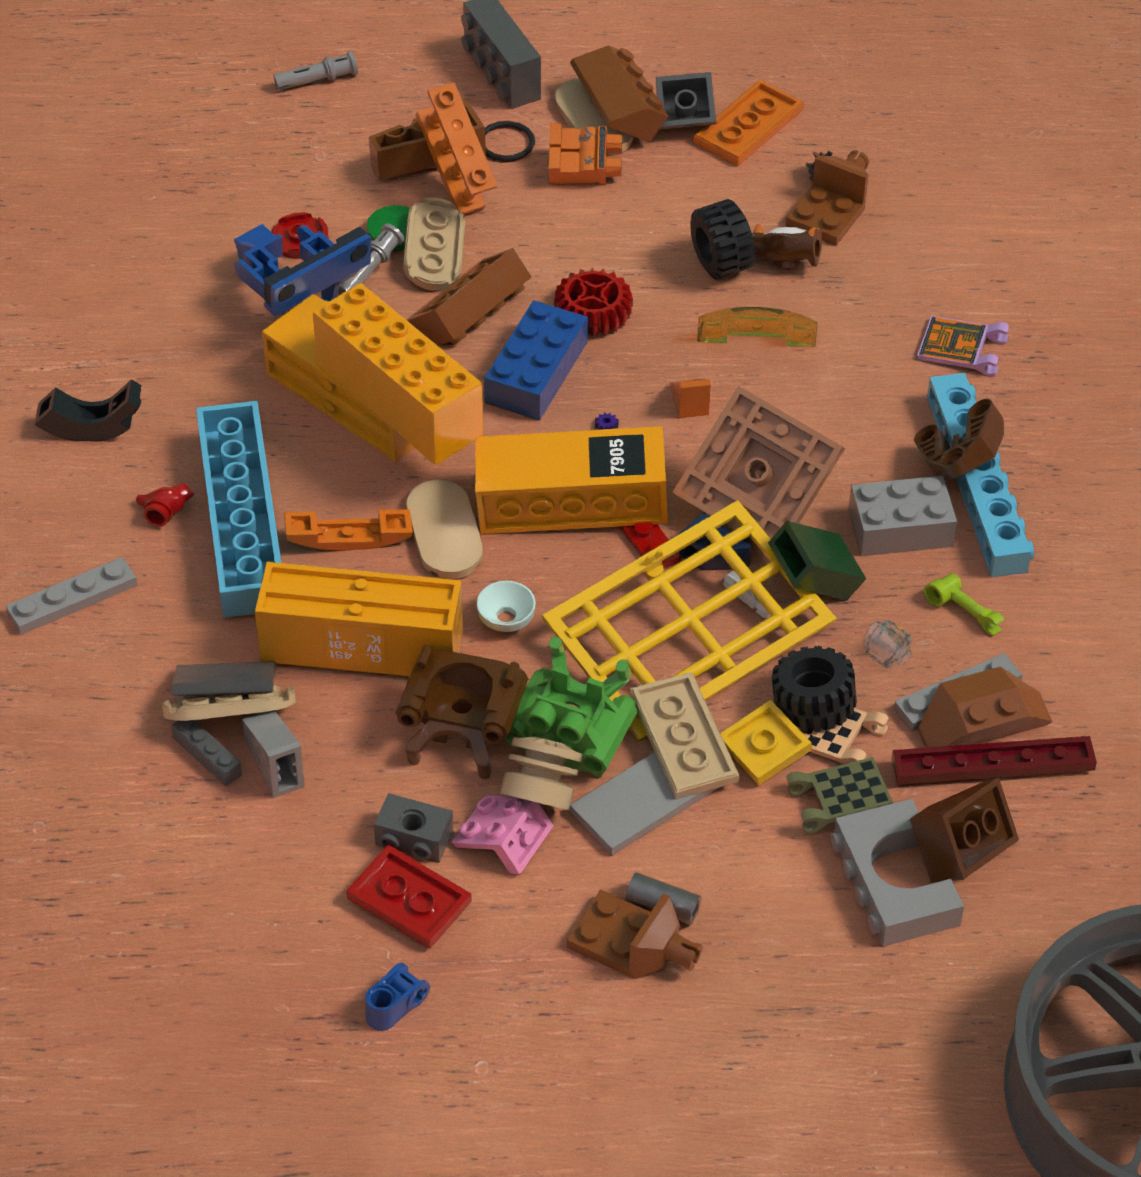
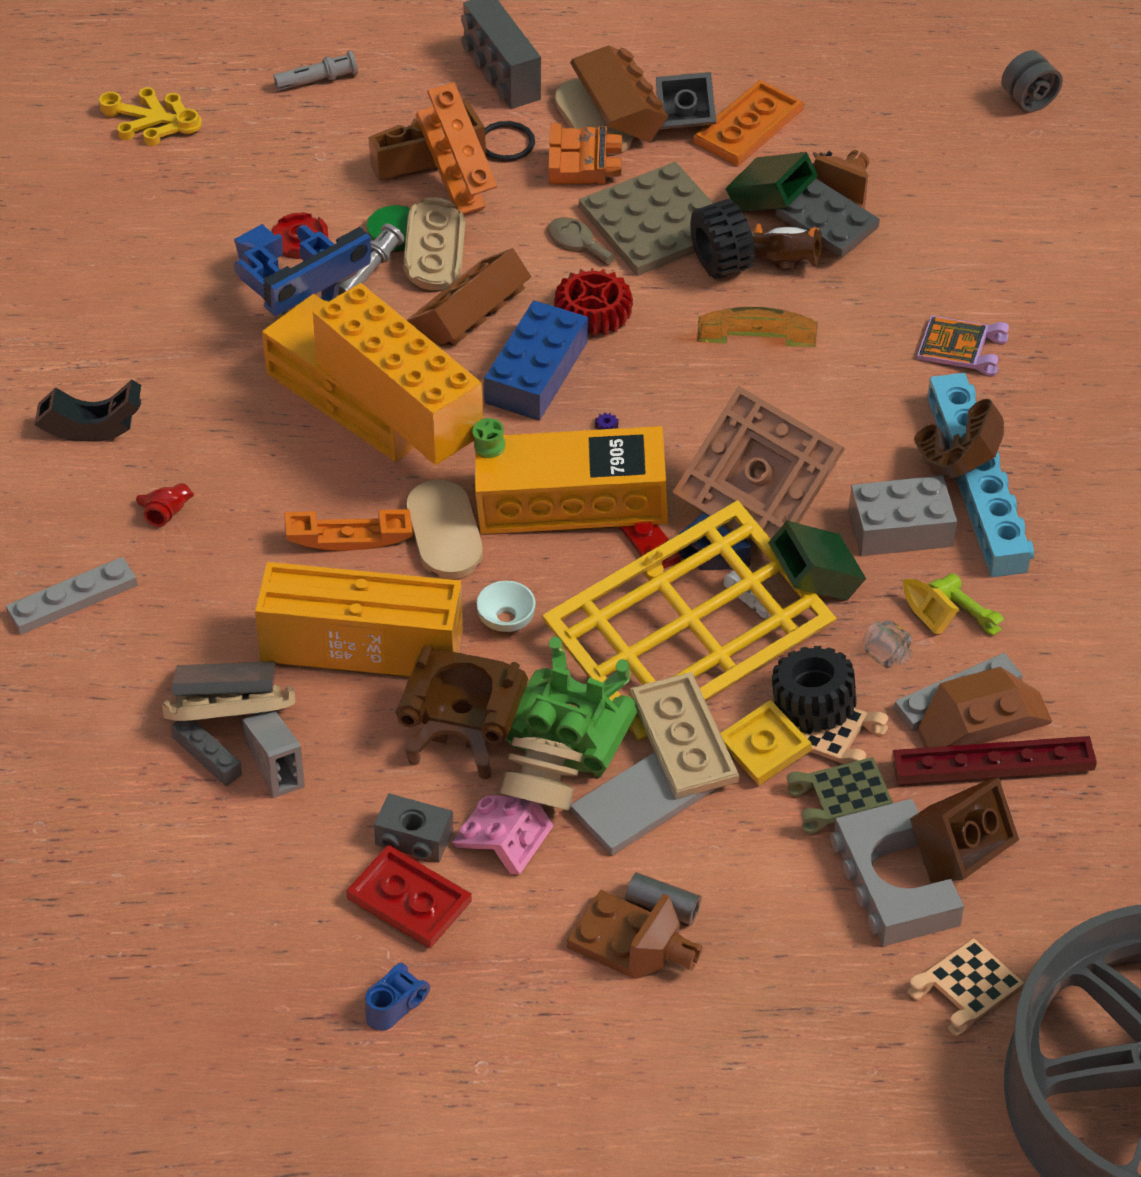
medium azure brick [196,401,281,618] -> none
orange slope [670,379,711,418] -> none
none -> yellow plant [99,87,202,146]
none -> bright green wheel [472,418,506,458]
none -> dark tan piece [549,217,615,265]
none -> dark tan plate [578,161,713,276]
none -> dark green brick [725,152,818,212]
none -> dark grey plate [776,179,880,258]
none -> yellow plate [903,579,959,634]
none -> light nougat flag [907,938,1024,1038]
none -> dark grey wheel [1001,50,1063,112]

